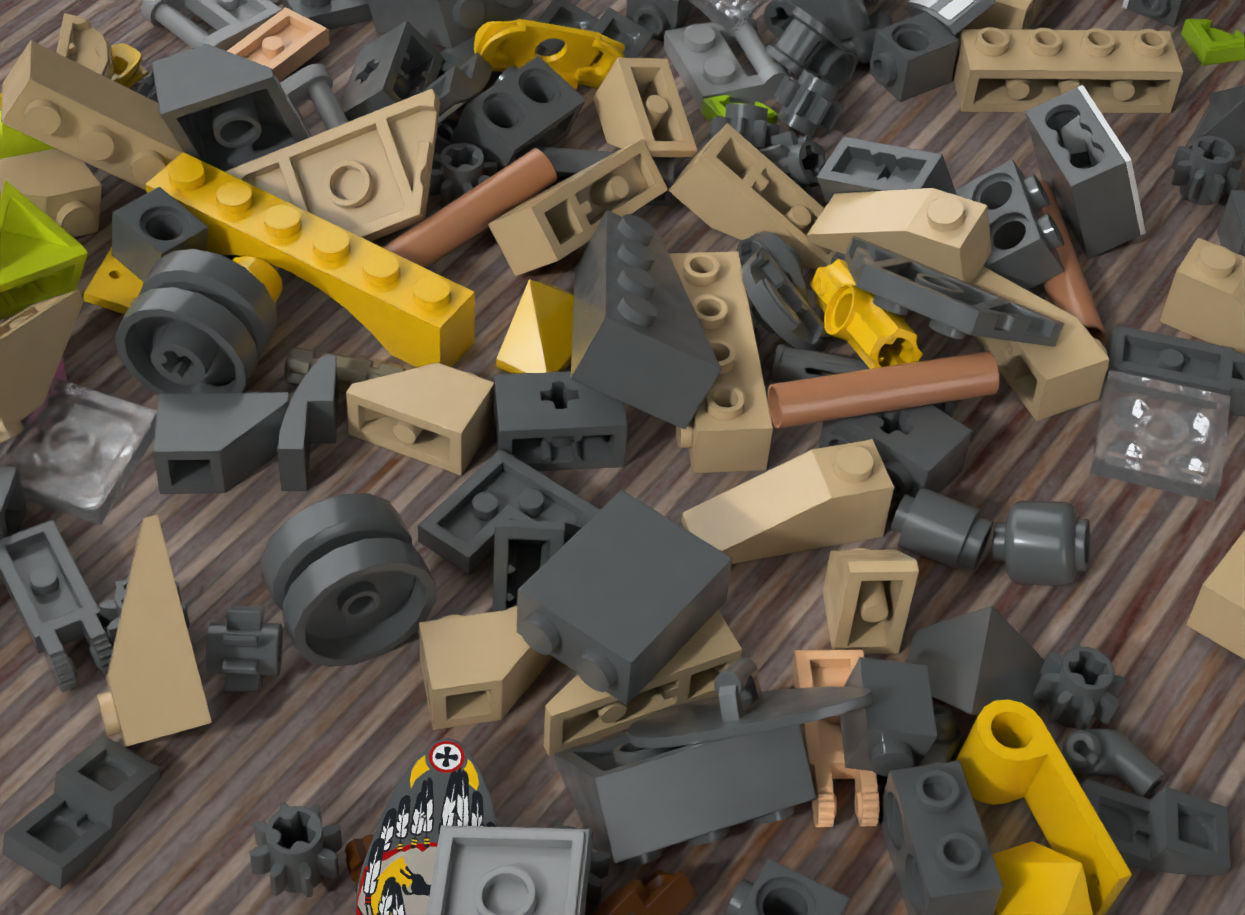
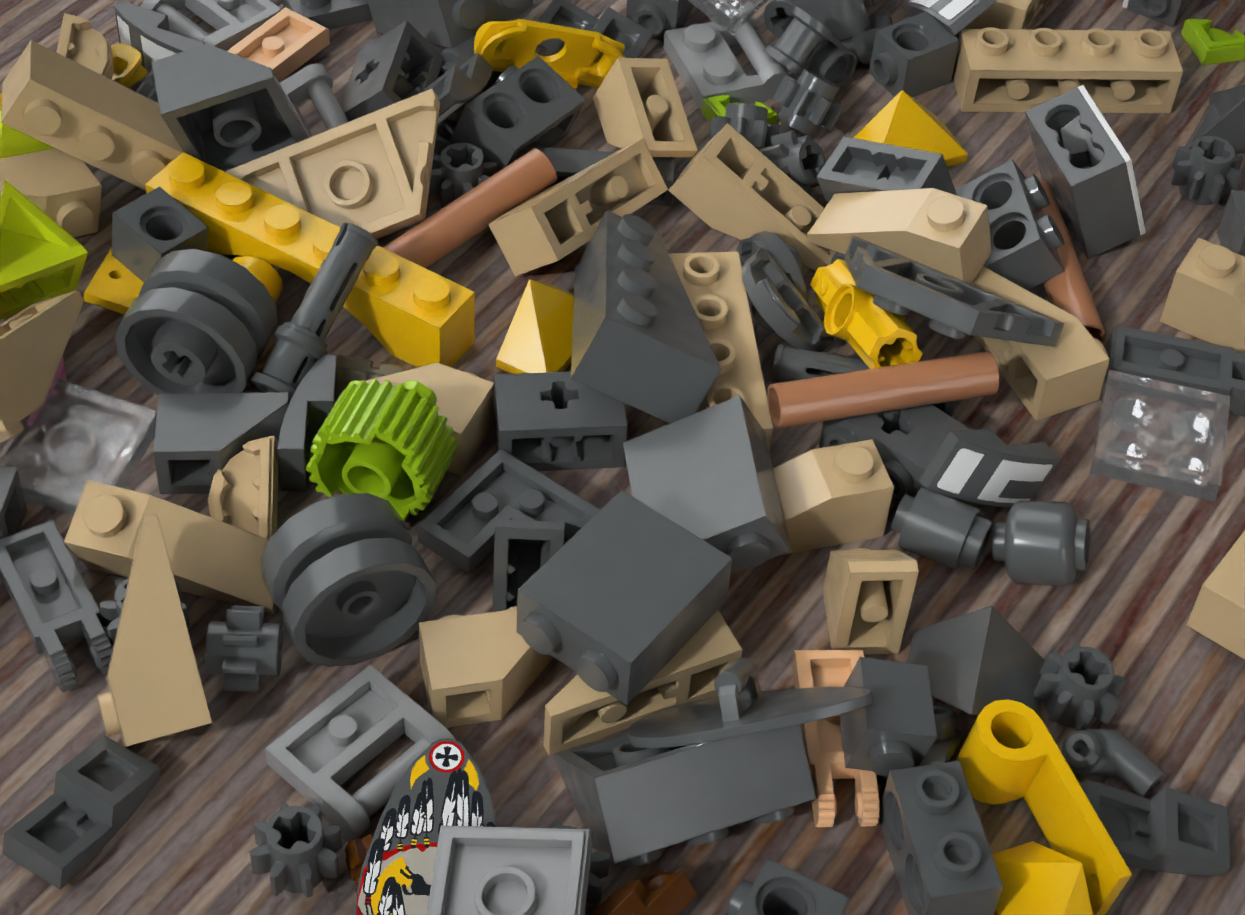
none -> tan slope [64,480,277,614]
none -> slope [114,0,205,73]
none -> tan plate [208,435,279,539]
none -> dark grey pin [248,223,378,403]
none -> light grey plate [265,665,455,841]
none -> lime brick [306,379,457,523]
none -> brick [623,395,791,574]
none -> yellow slope [853,90,968,167]
none -> slope [919,429,1061,507]

